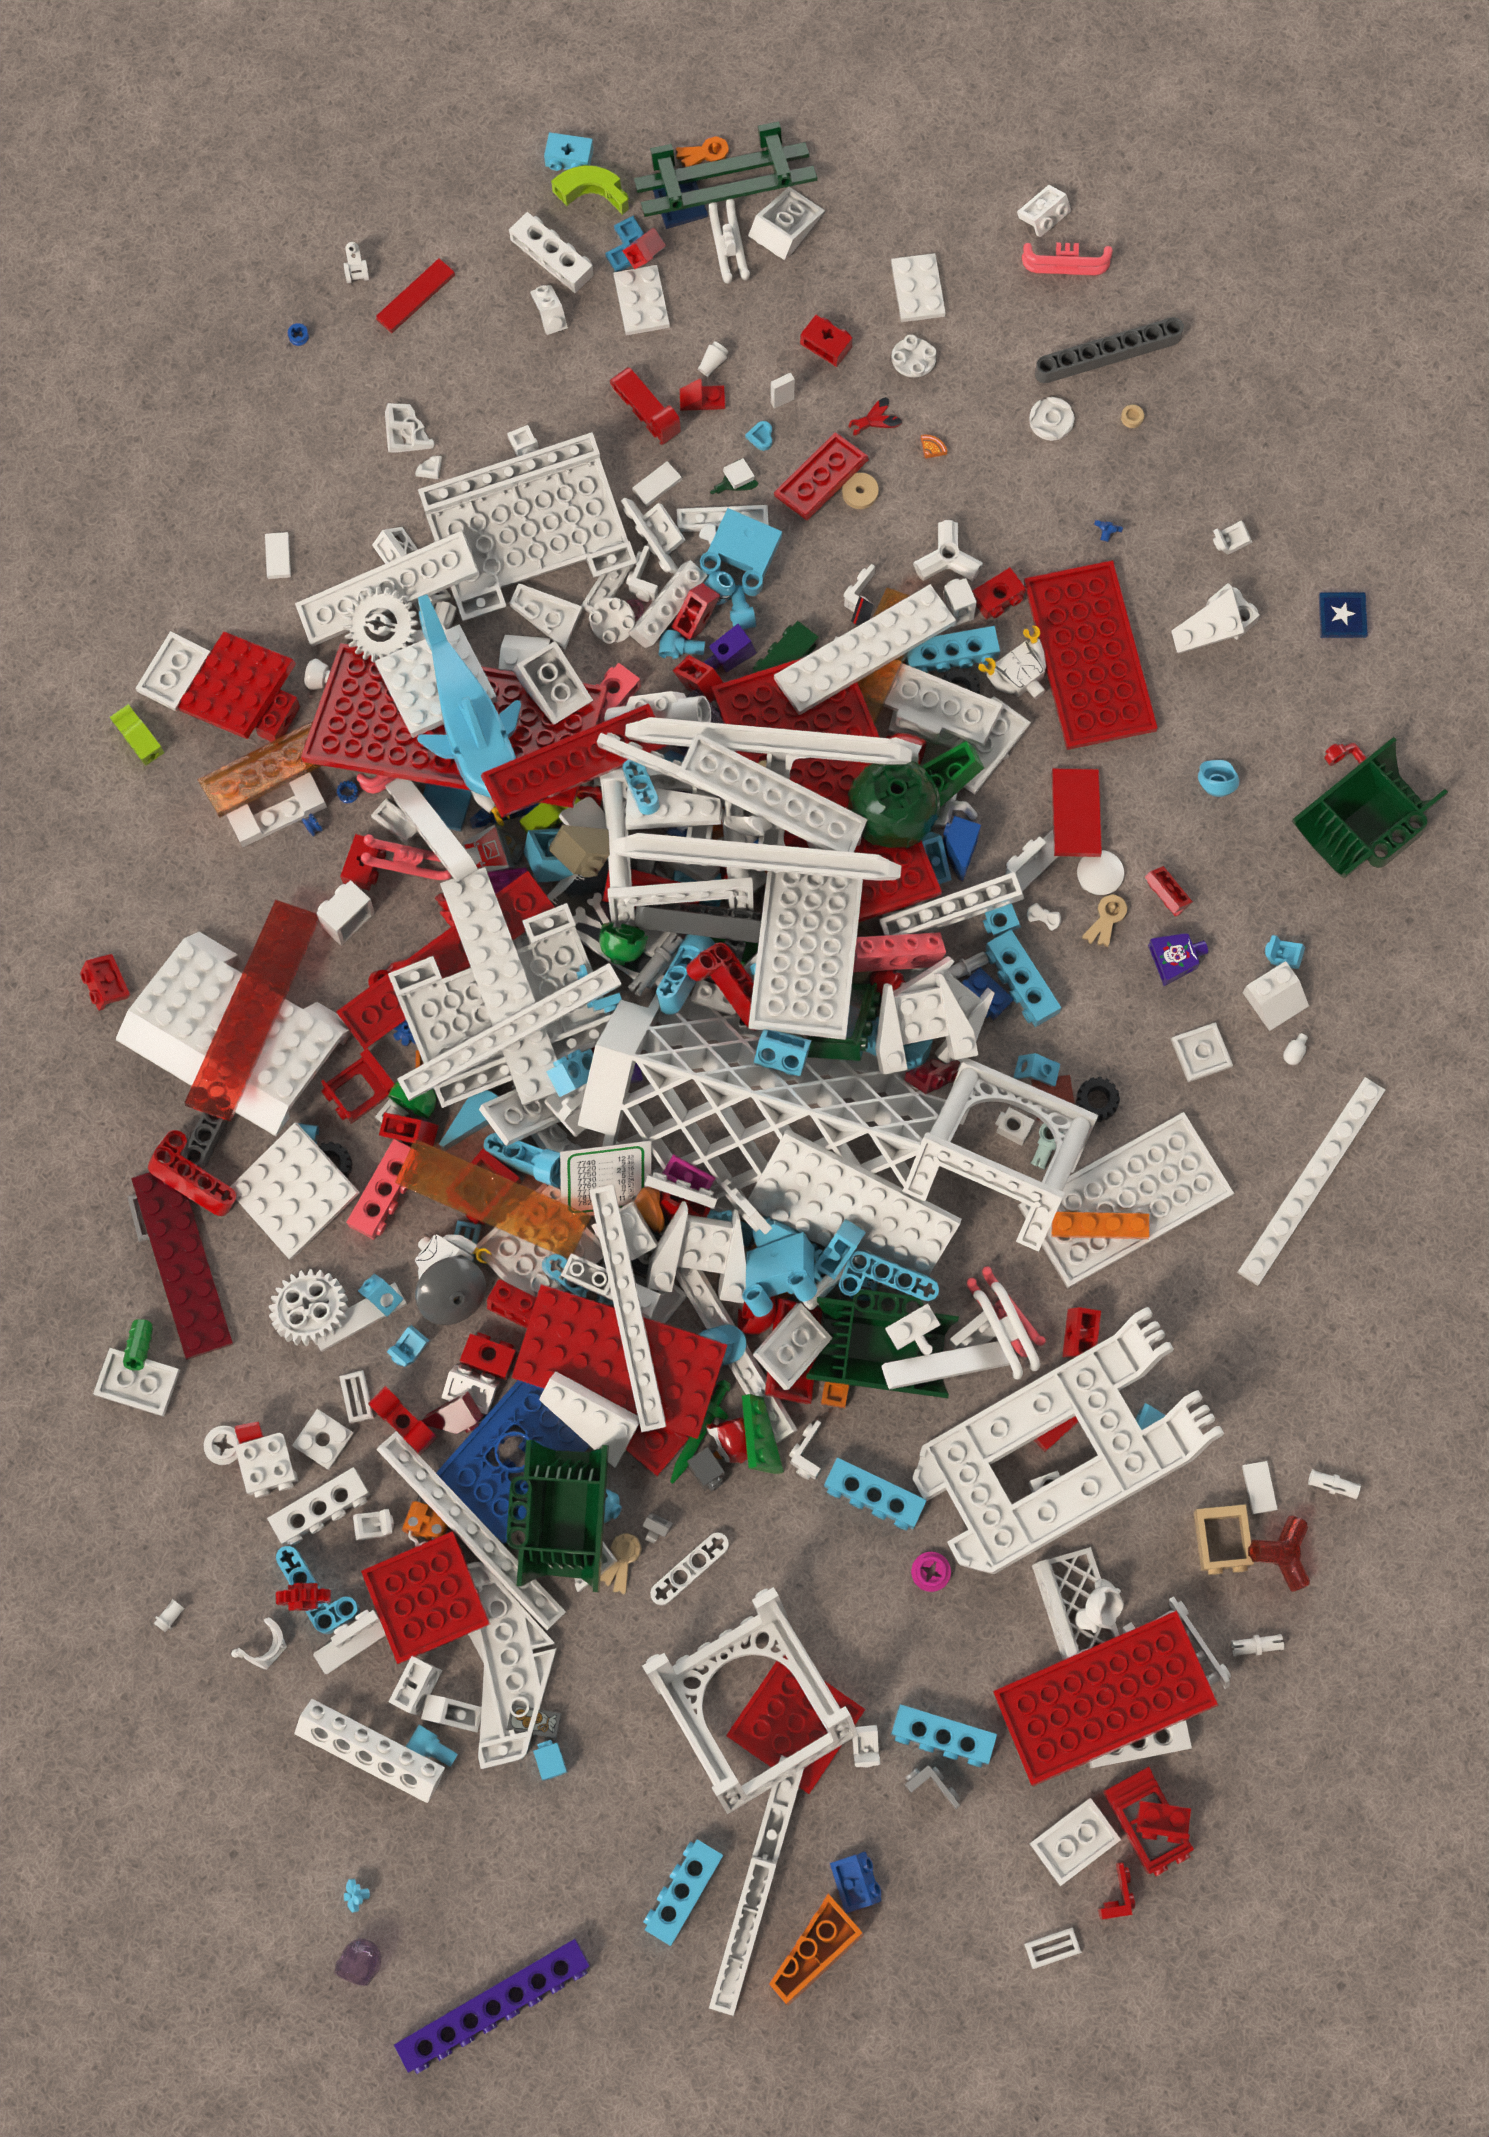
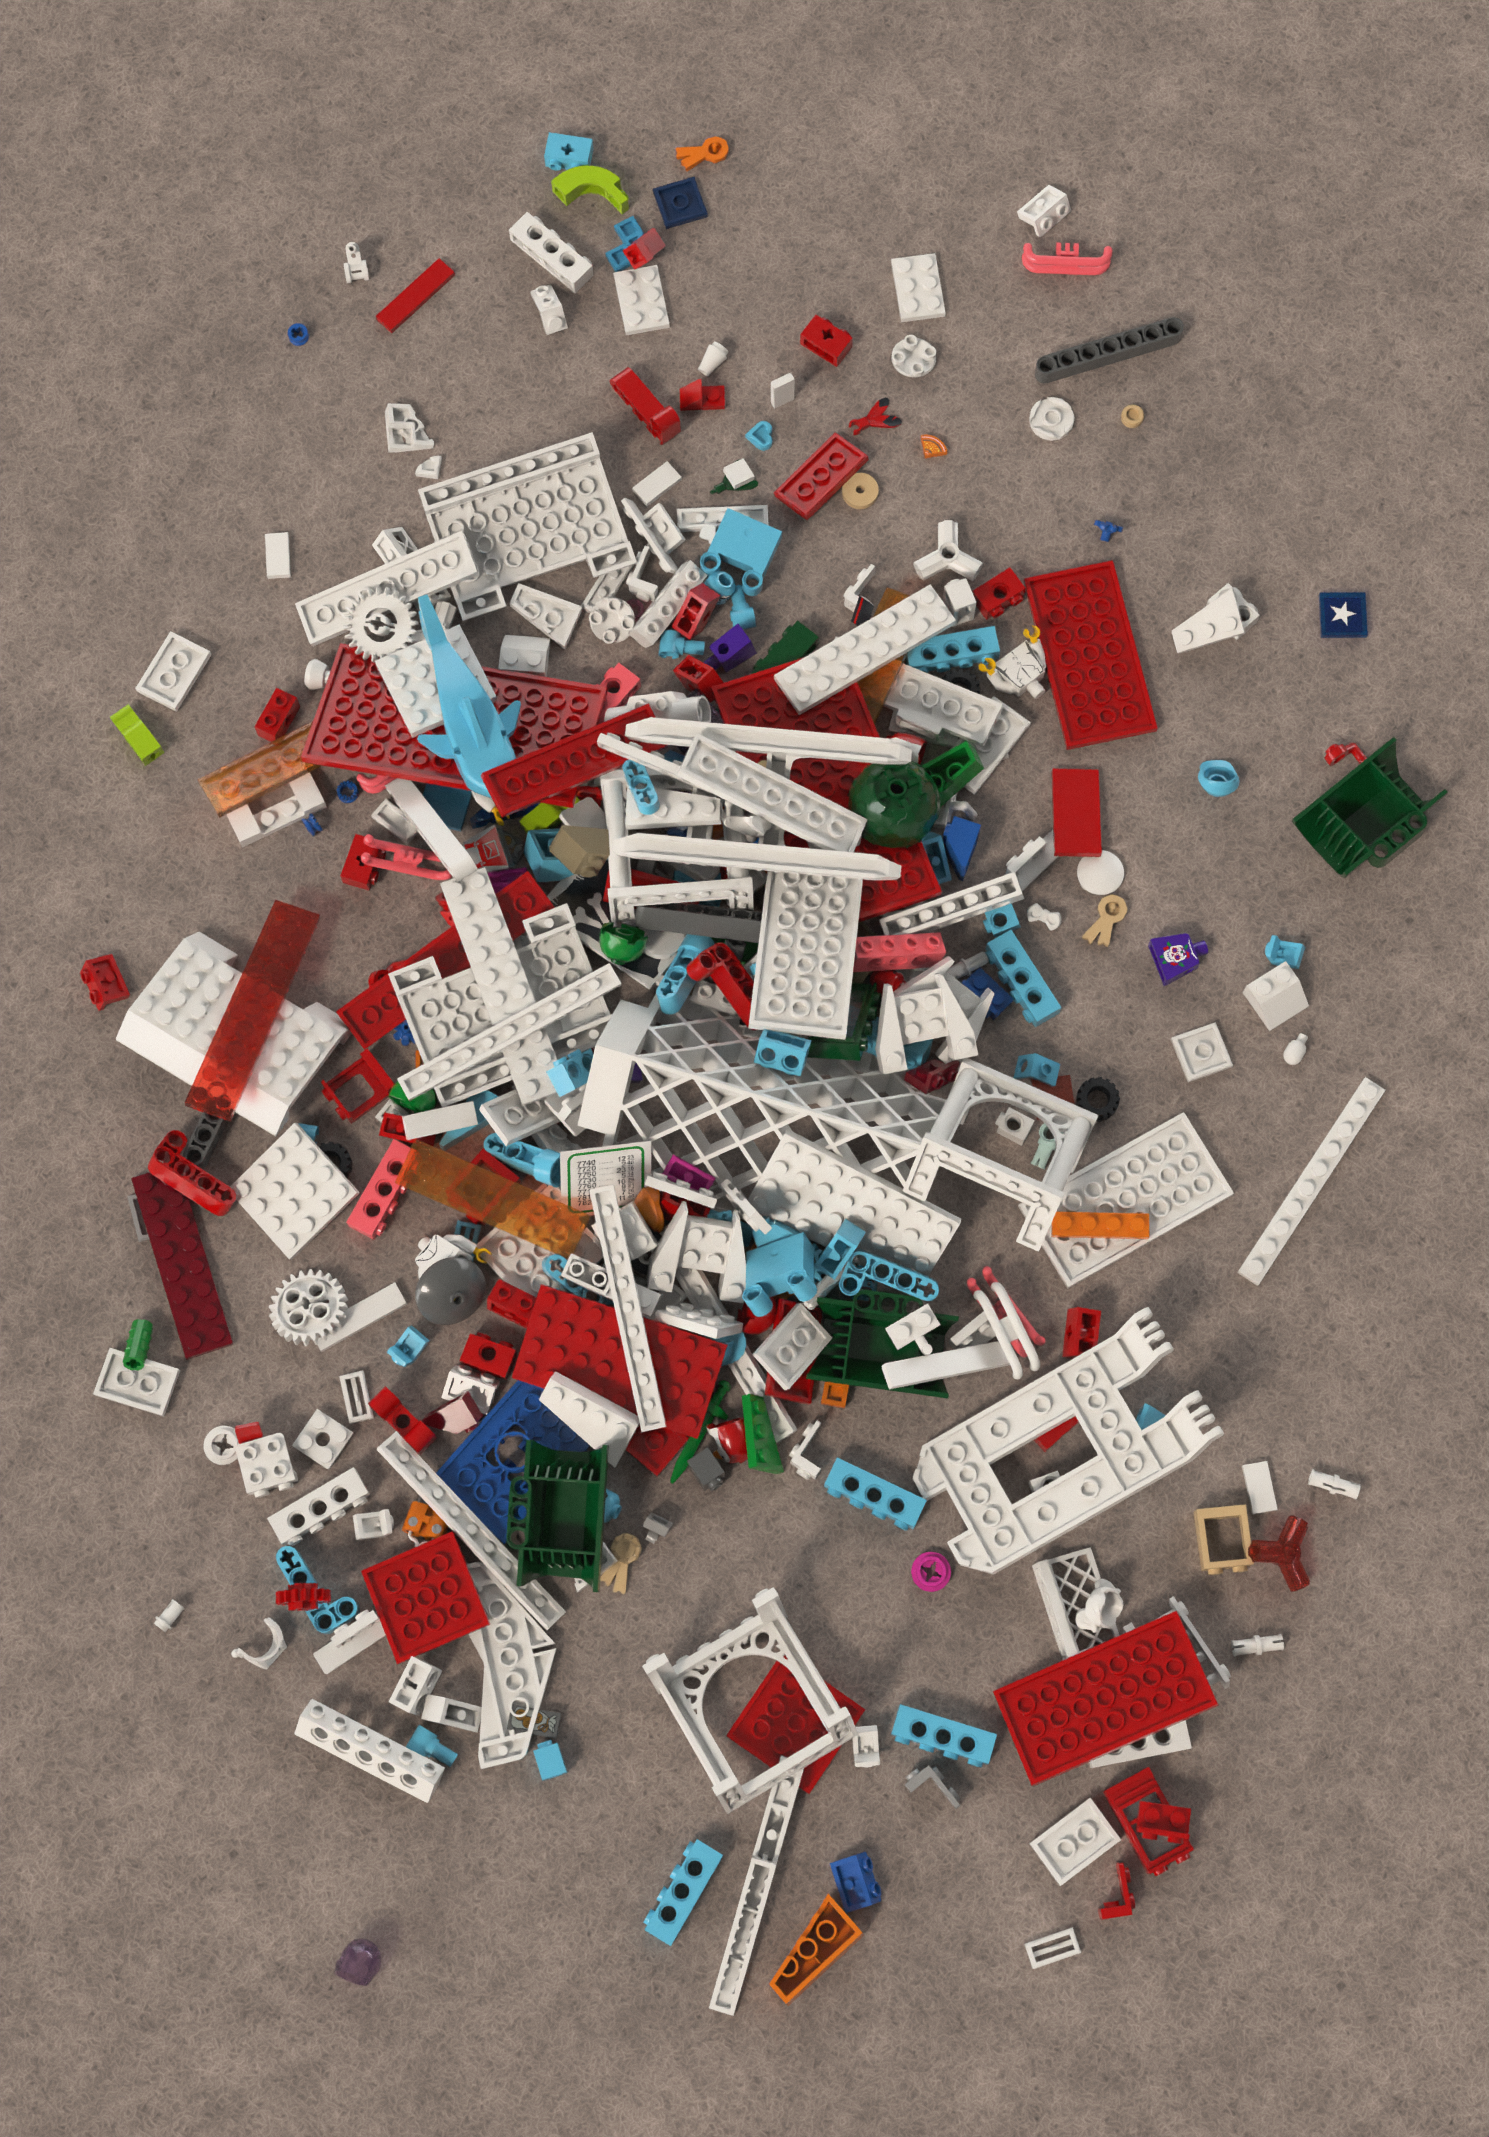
red plate [178,632,296,740] -> none
white piece [317,880,375,946] -> none
medium azure plant [344,1879,370,1913] -> none
medium azure bracket [358,1273,403,1317] -> none
dark purple brick [394,1938,591,2074] -> none
white bracket [507,425,539,457] -> none
white slope [512,641,593,725] -> none
medium azure bracket [576,964,622,1013] -> none
light grey pin [628,932,683,996] -> none
fence [634,121,818,217] -> none
white beam [650,1533,729,1606] -> none
white piece [709,199,750,284] -> none
white slope [748,187,825,260] -> none
red bracket [1144,866,1193,916] -> none
white bracket [1213,521,1252,555] -> none
none -> white tile [402,1101,478,1140]
none -> white plate [654,1303,743,1339]

